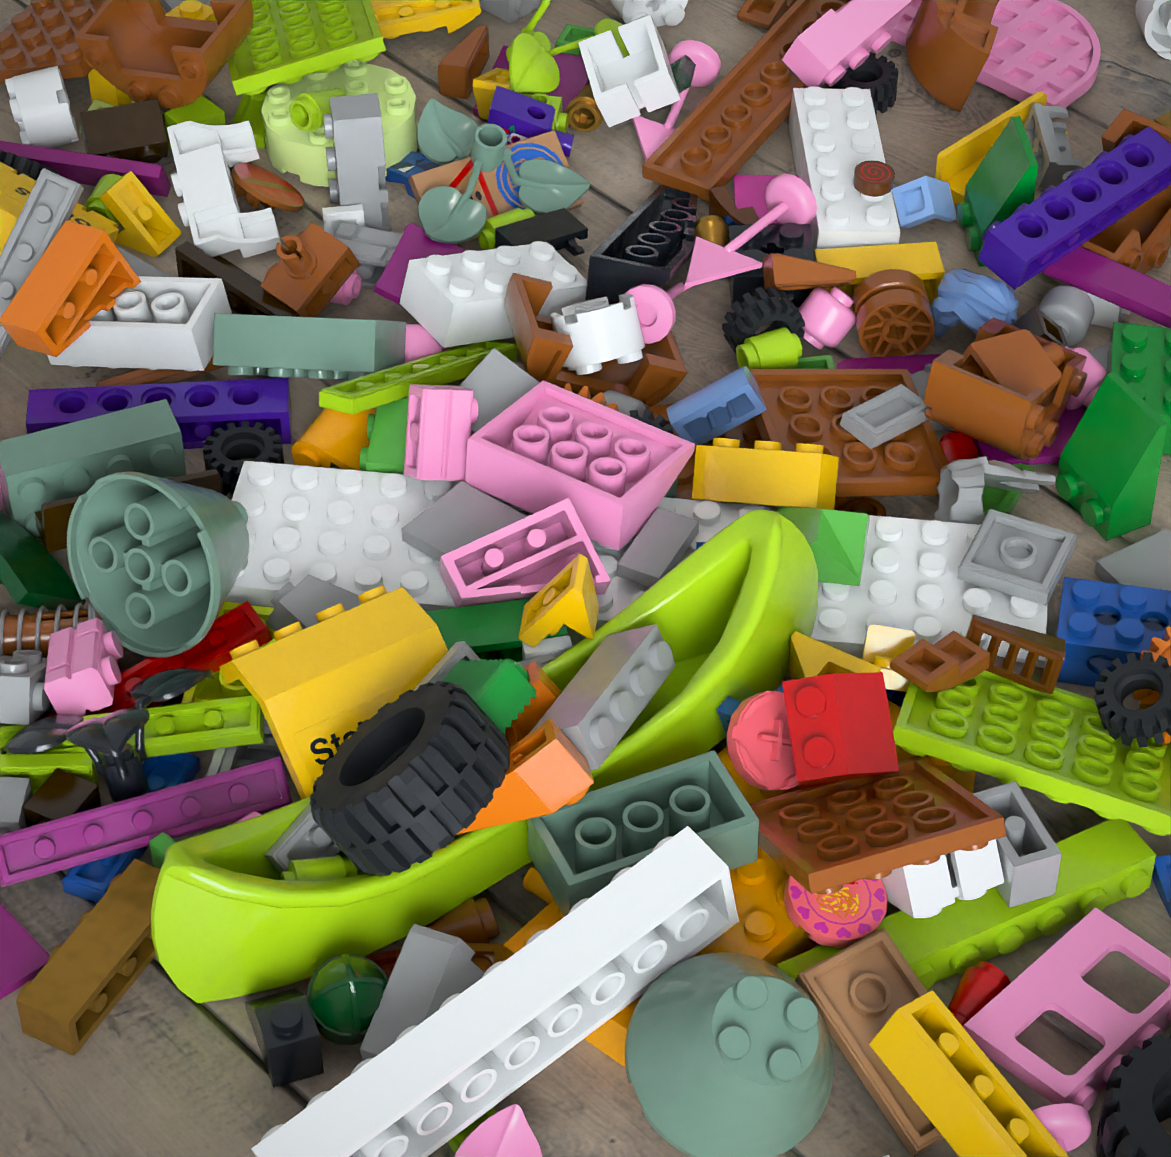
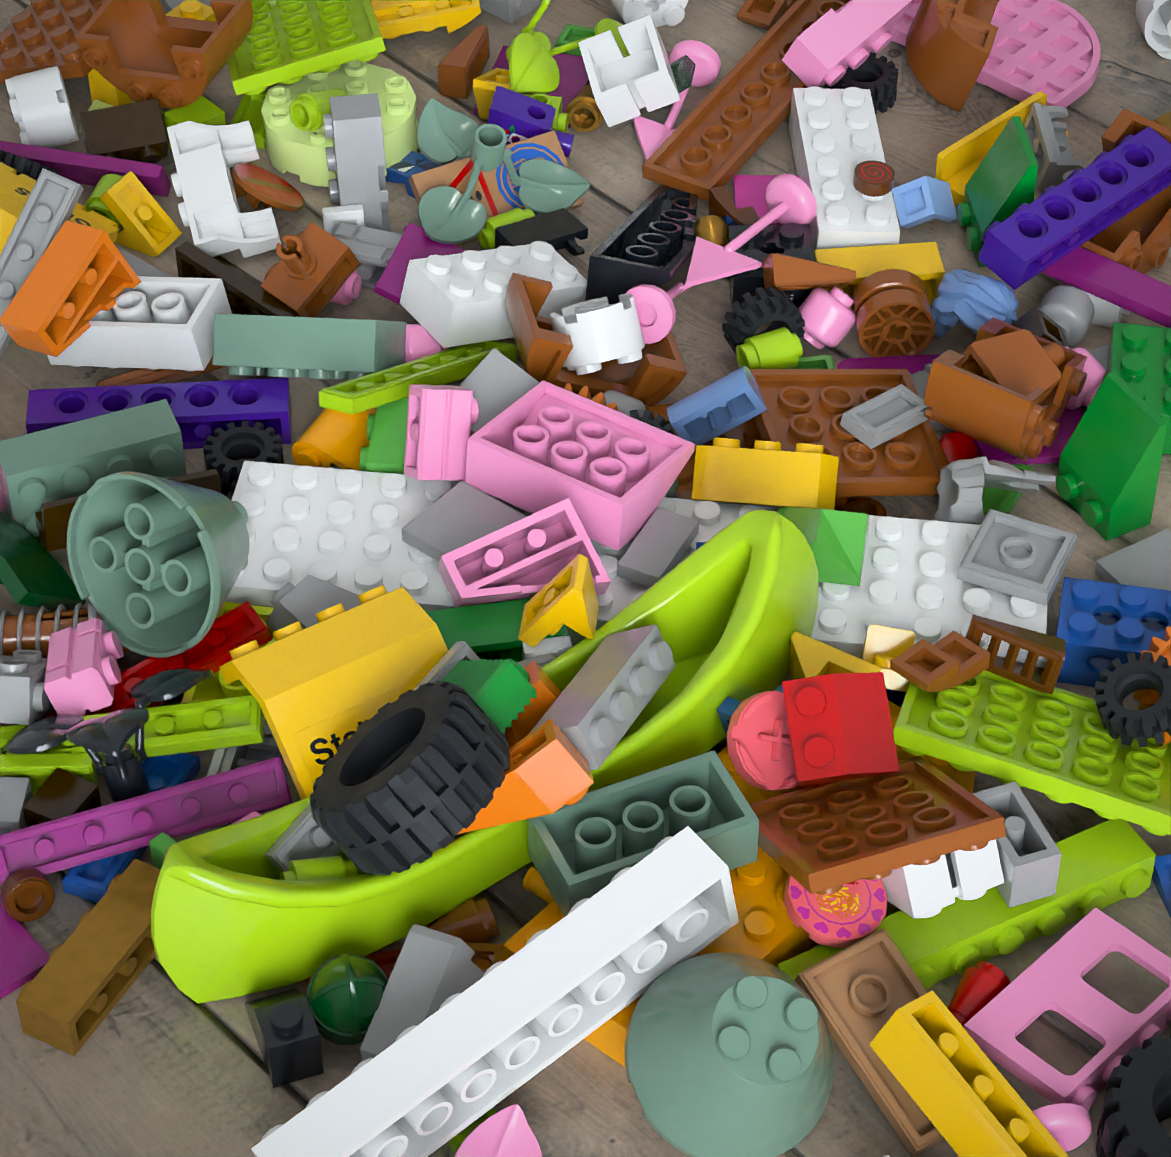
none -> reddish brown tile [0,869,55,922]

